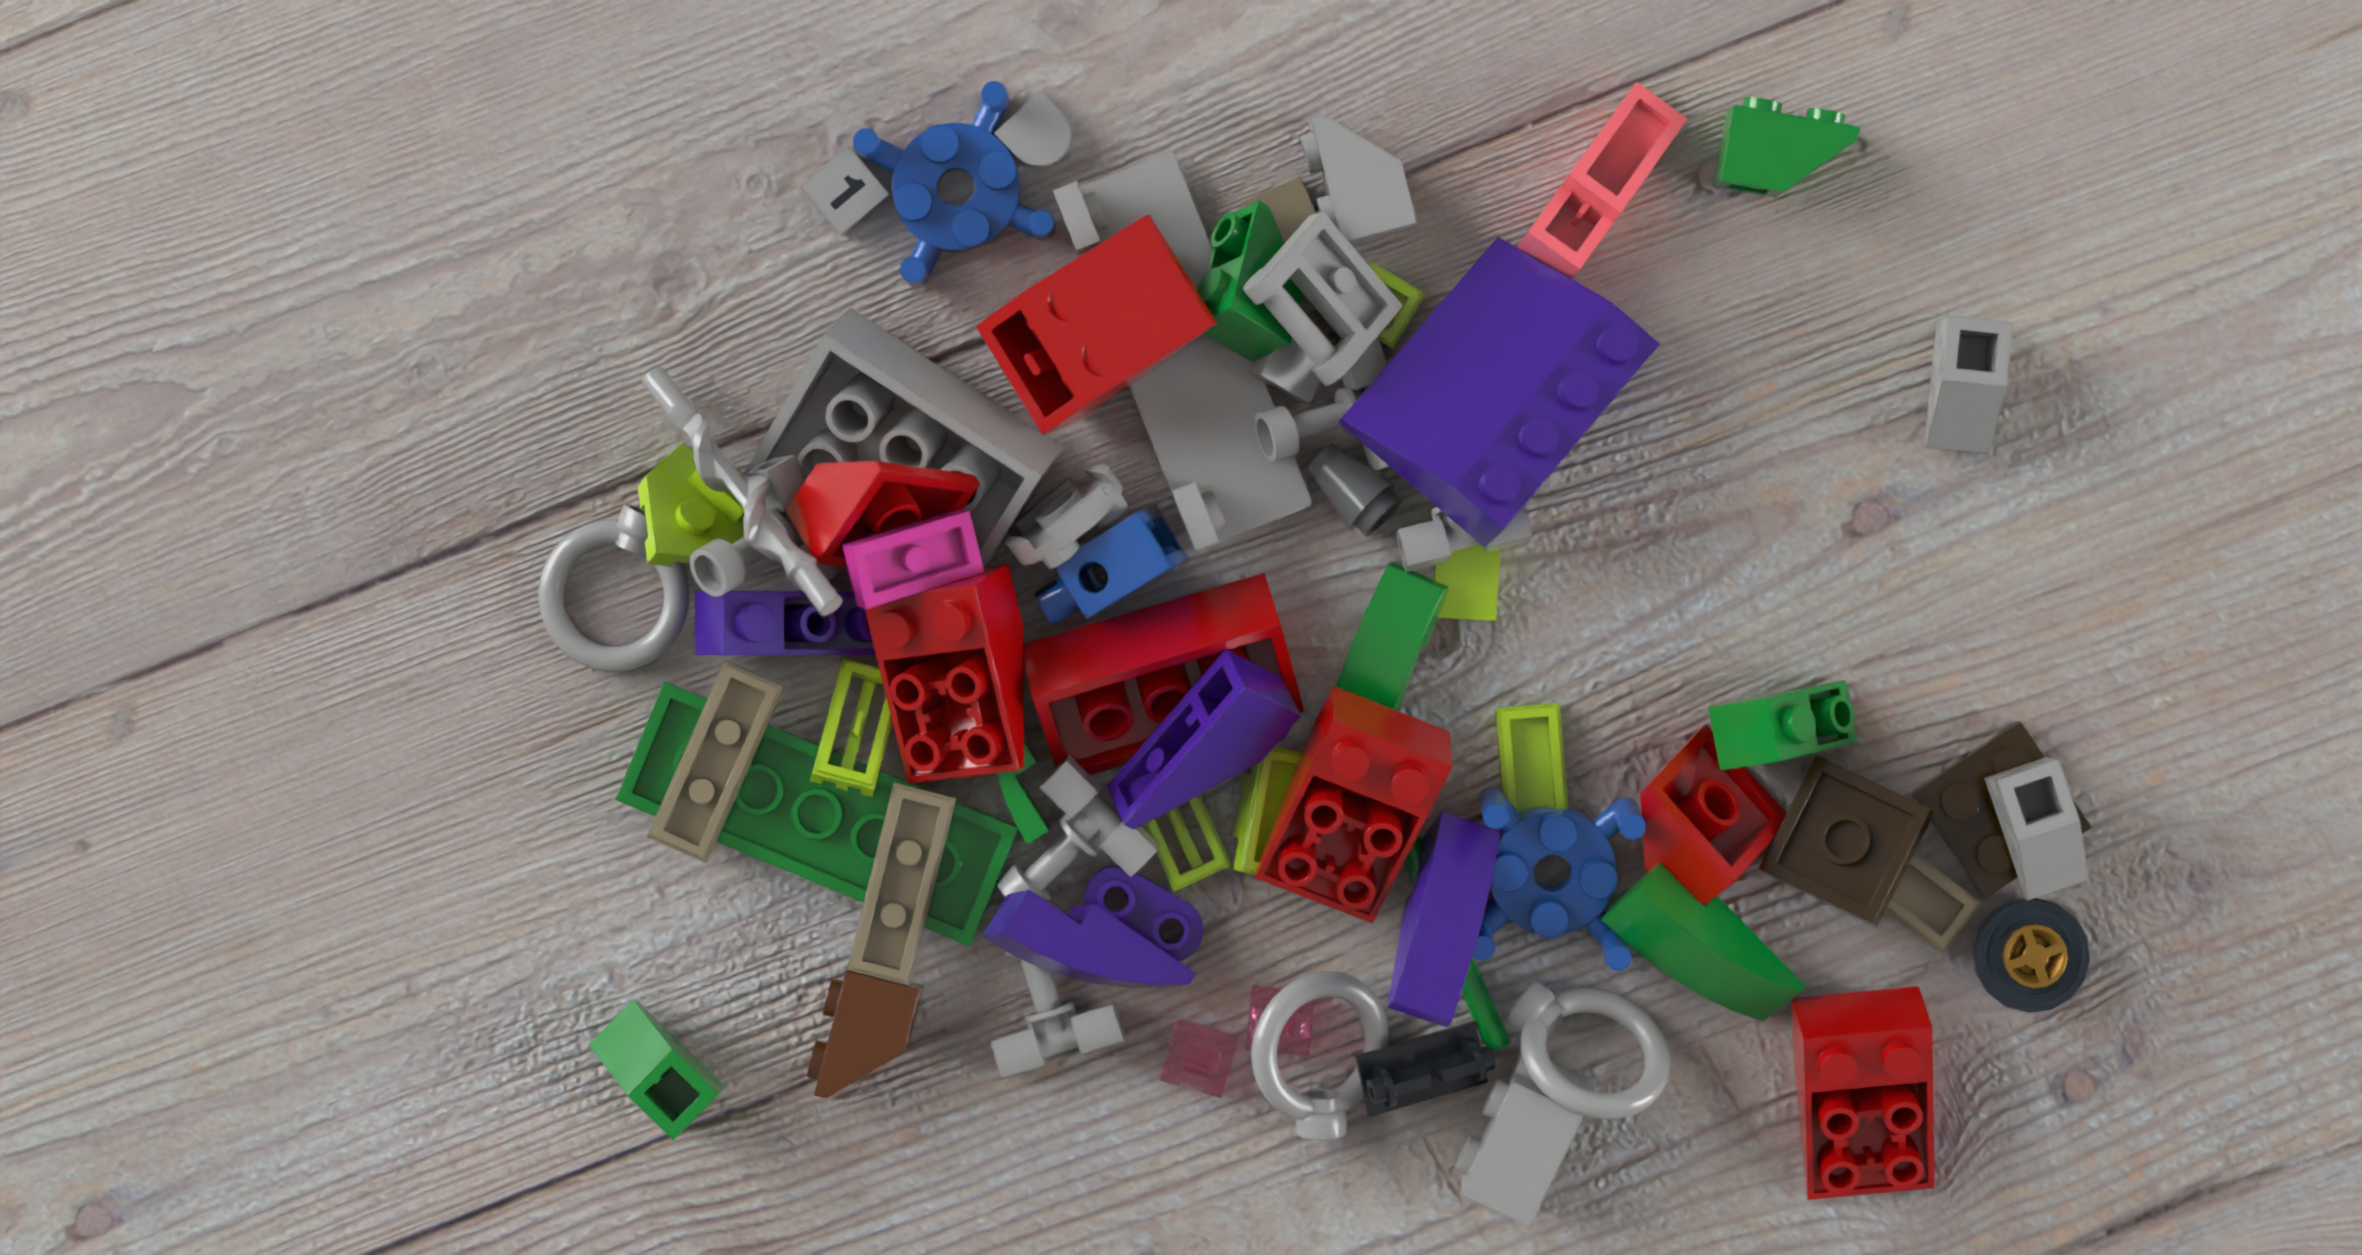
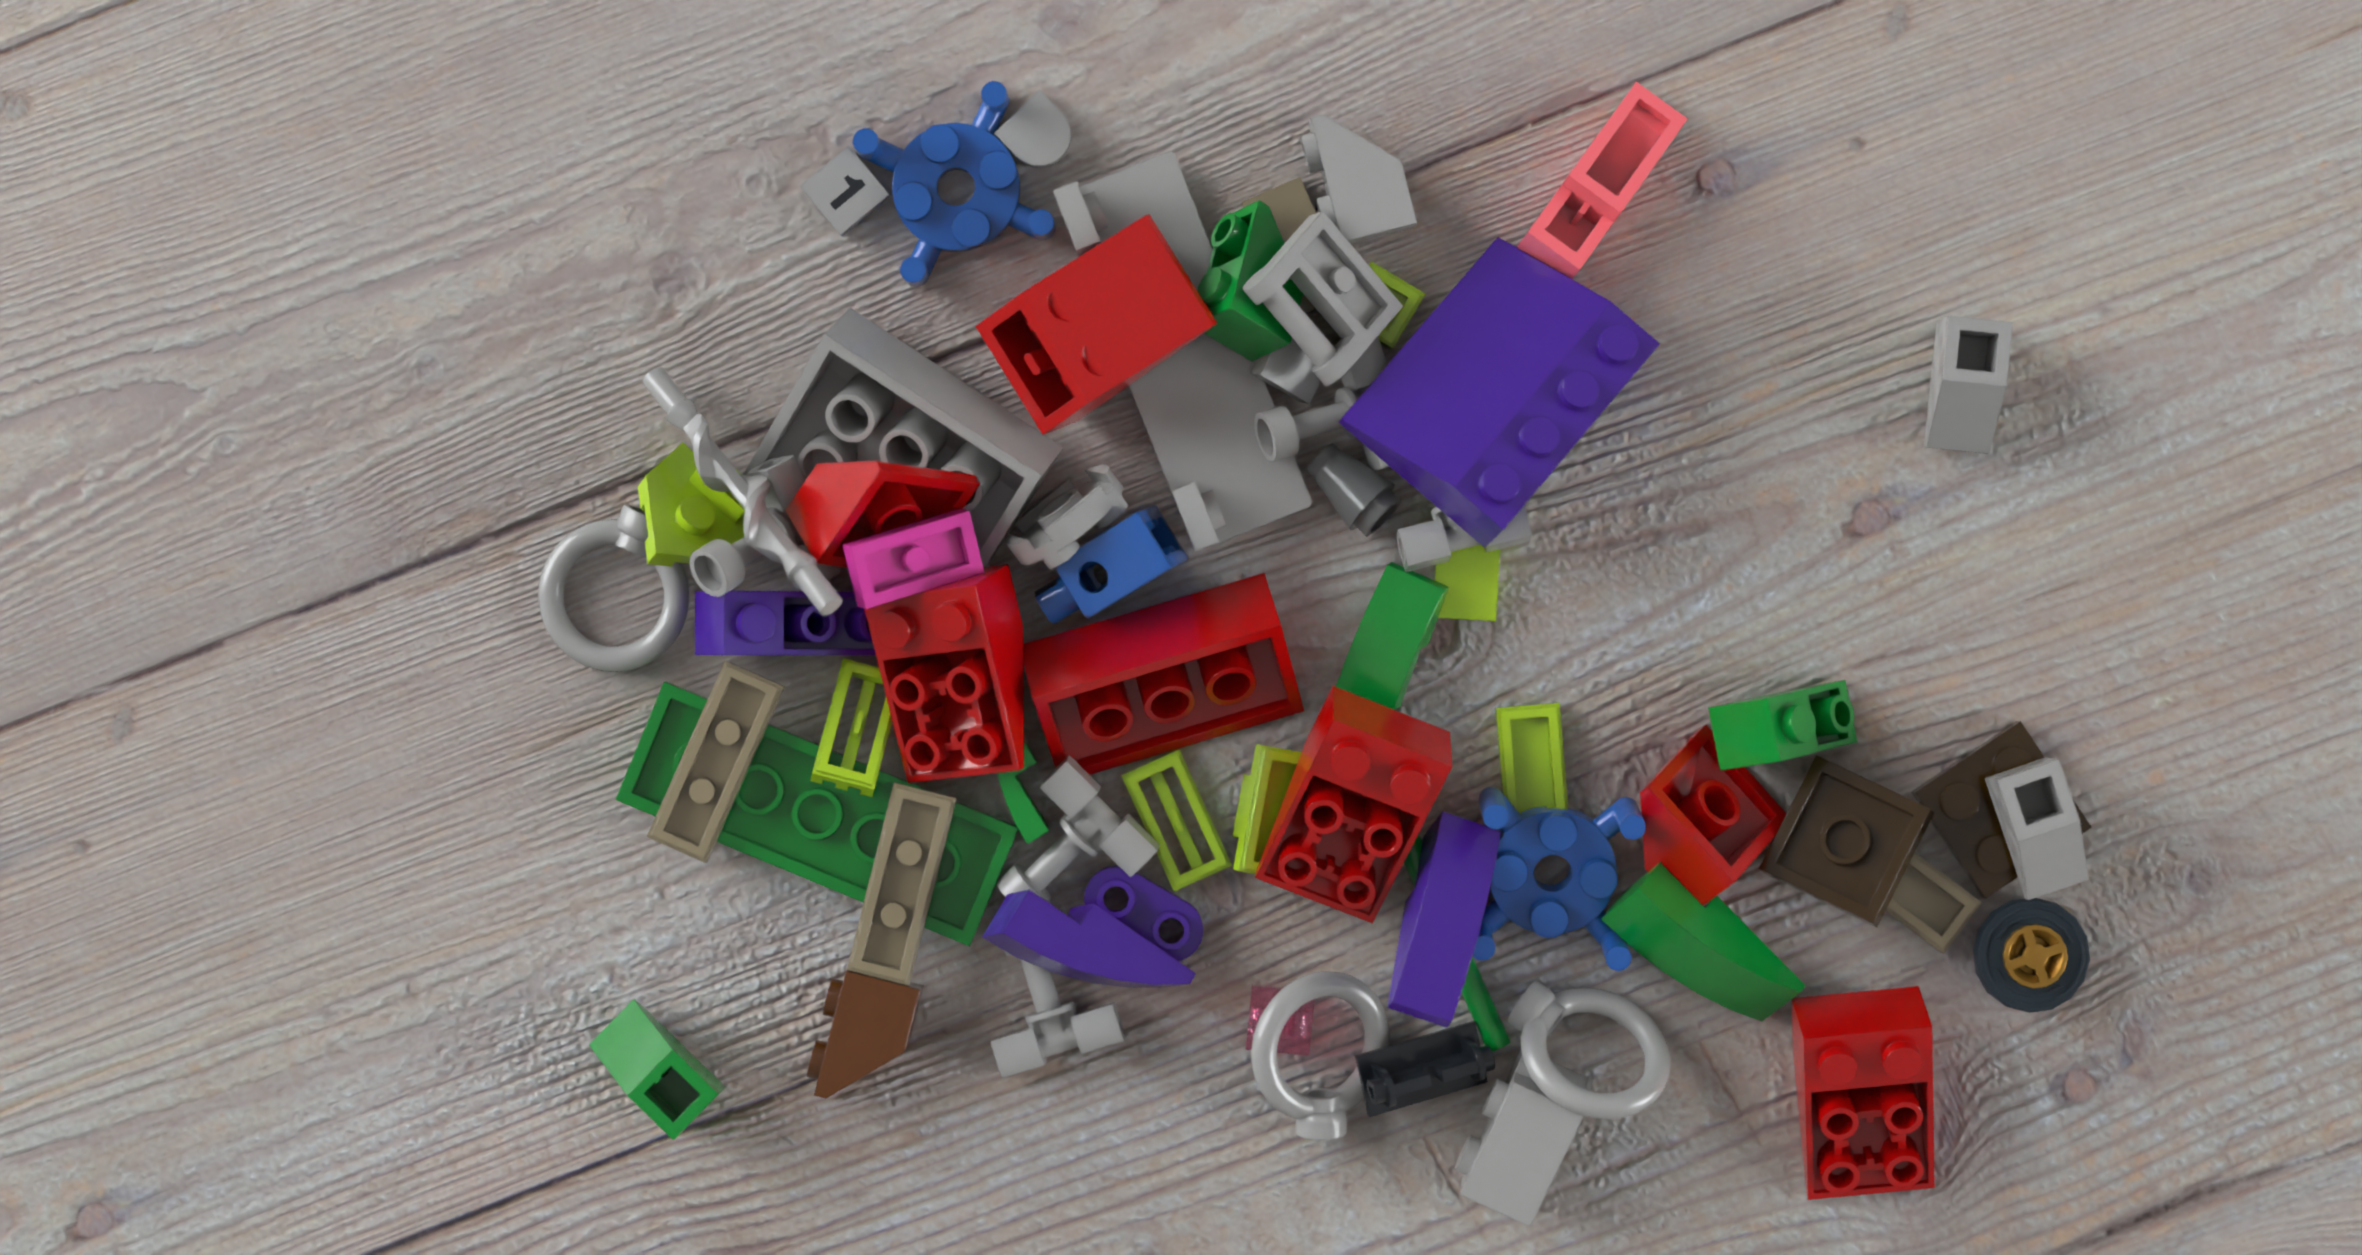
dark purple slope [1107,649,1301,830] -> none
clear pink tile [1160,1017,1239,1098] -> none
green slope [1713,97,1860,198] -> none

